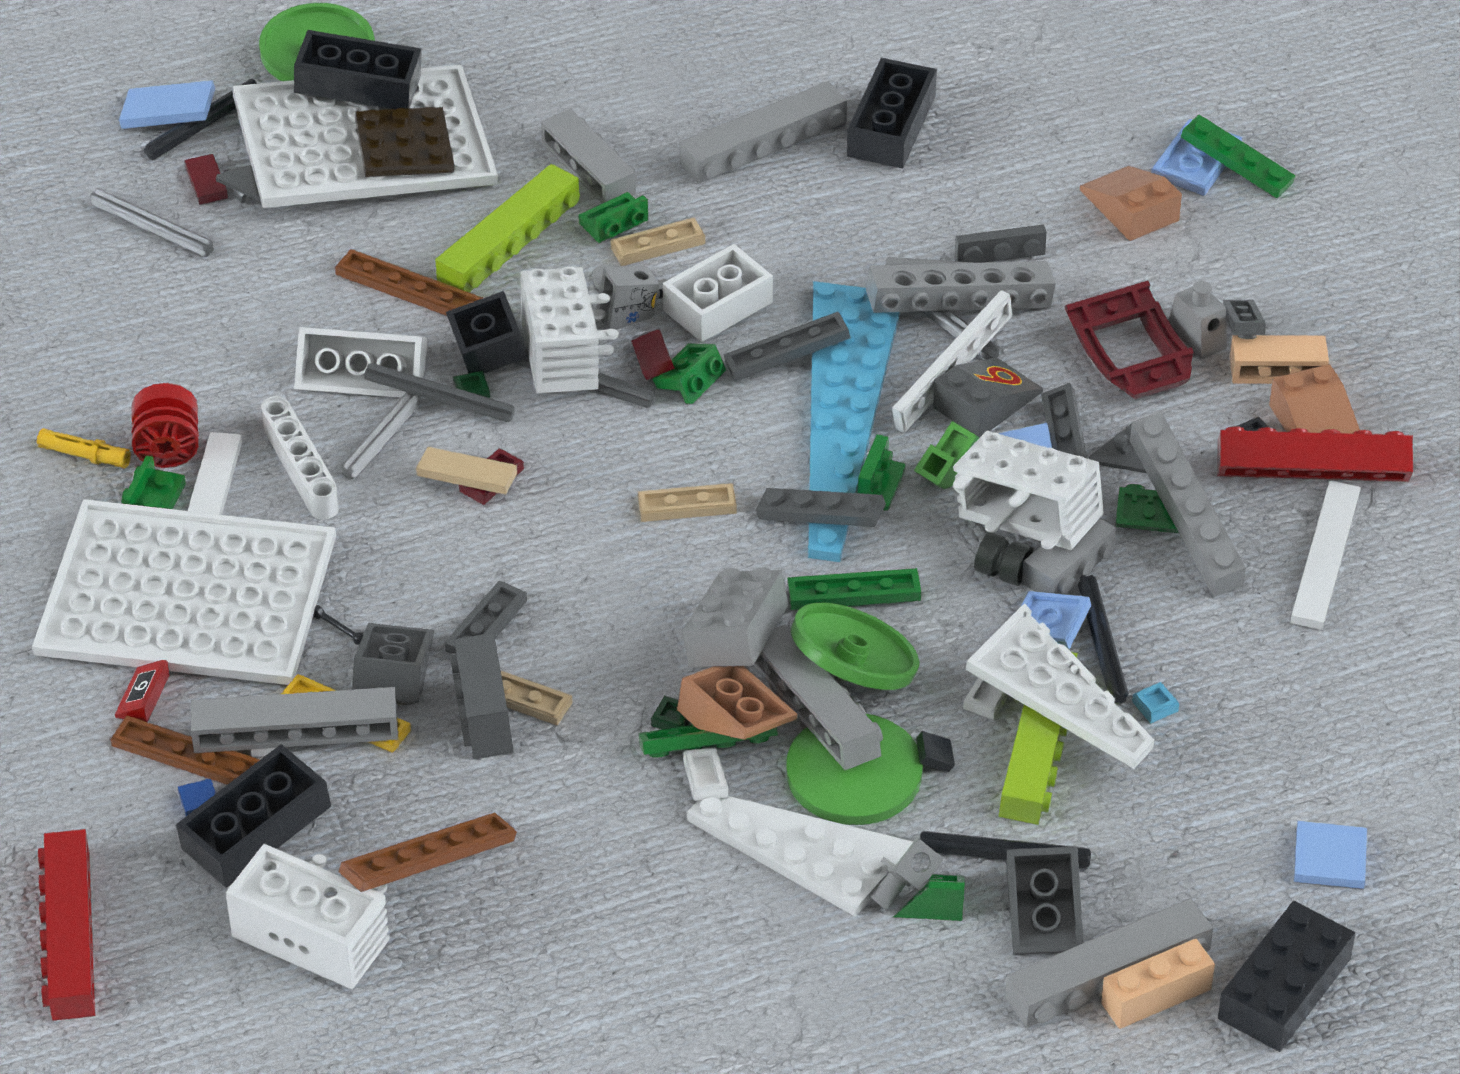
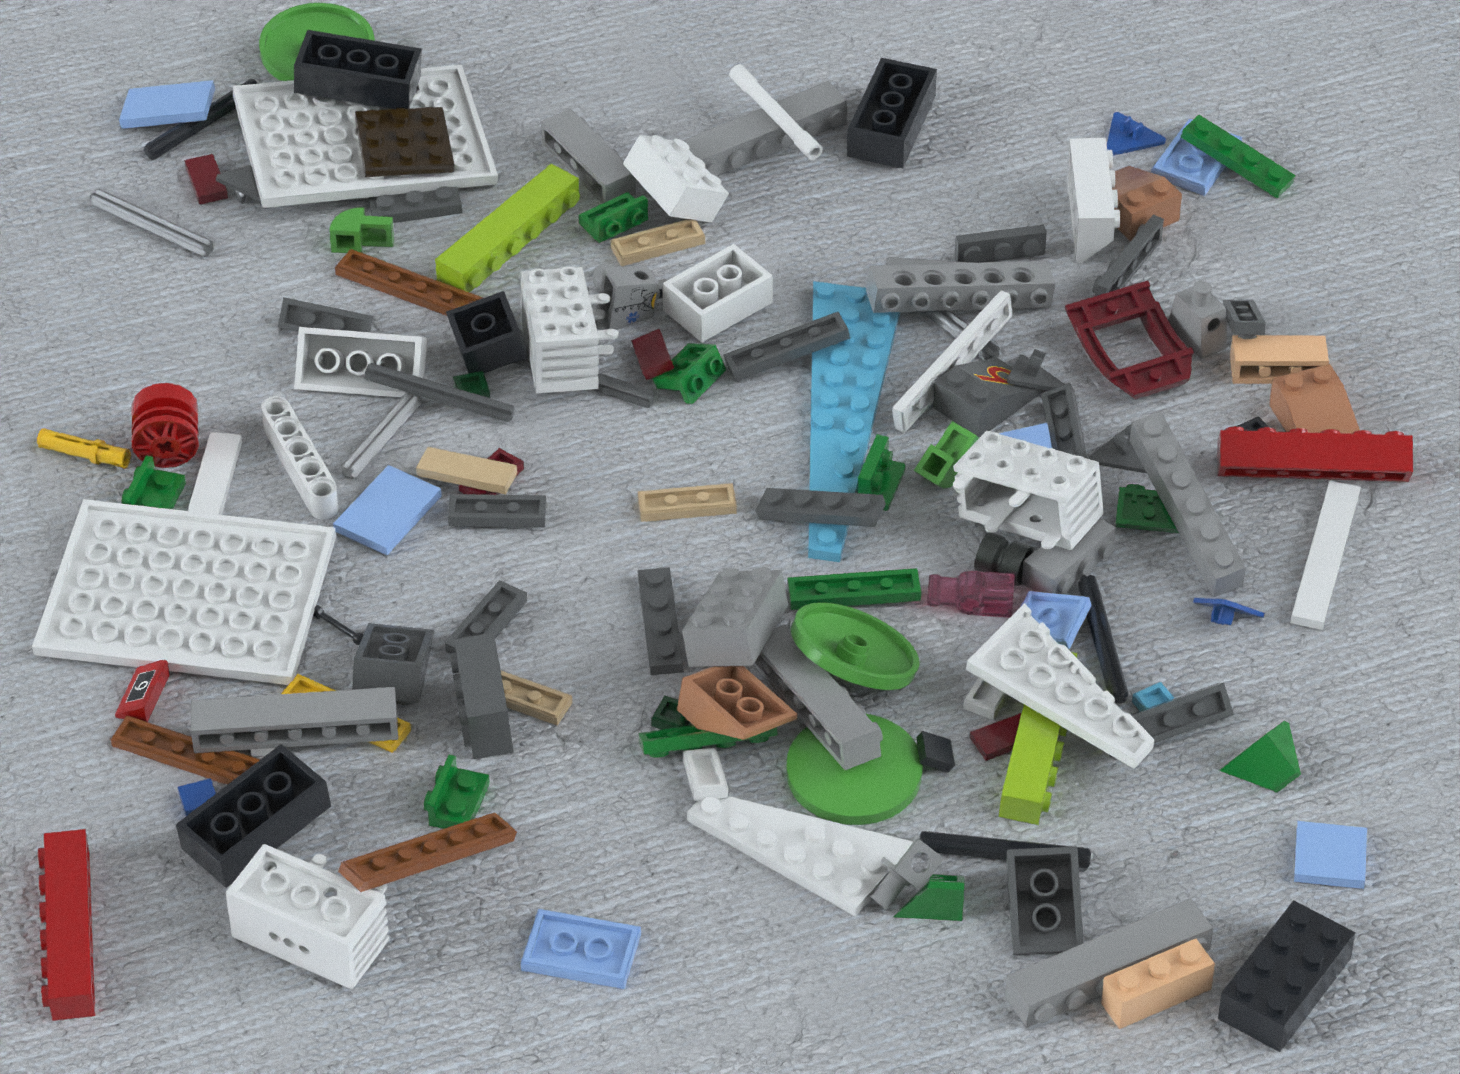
none -> dark grey plate [277,297,374,332]
none -> bright green brick [329,207,394,253]
none -> light blue tile [333,465,442,555]
none -> dark grey plate [369,186,462,223]
none -> green bracket [424,754,490,829]
none -> dark grey plate [448,494,547,527]
none -> light blue tile [521,909,641,989]
none -> white brick [623,135,729,223]
none -> dark grey plate [637,567,684,675]
none -> white piece [729,64,823,160]
none -> clear pink piece [927,571,1015,618]
none -> dark red tile [970,713,1022,761]
none -> dark grey piece [1007,349,1065,391]
none -> white slope [1067,138,1120,264]
none -> dark grey plate [1092,215,1164,296]
none -> blue piece [1107,112,1166,156]
none -> dark grey plate [1109,683,1234,757]
none -> blue piece [1193,598,1265,625]
none -> green slope [1219,721,1301,793]

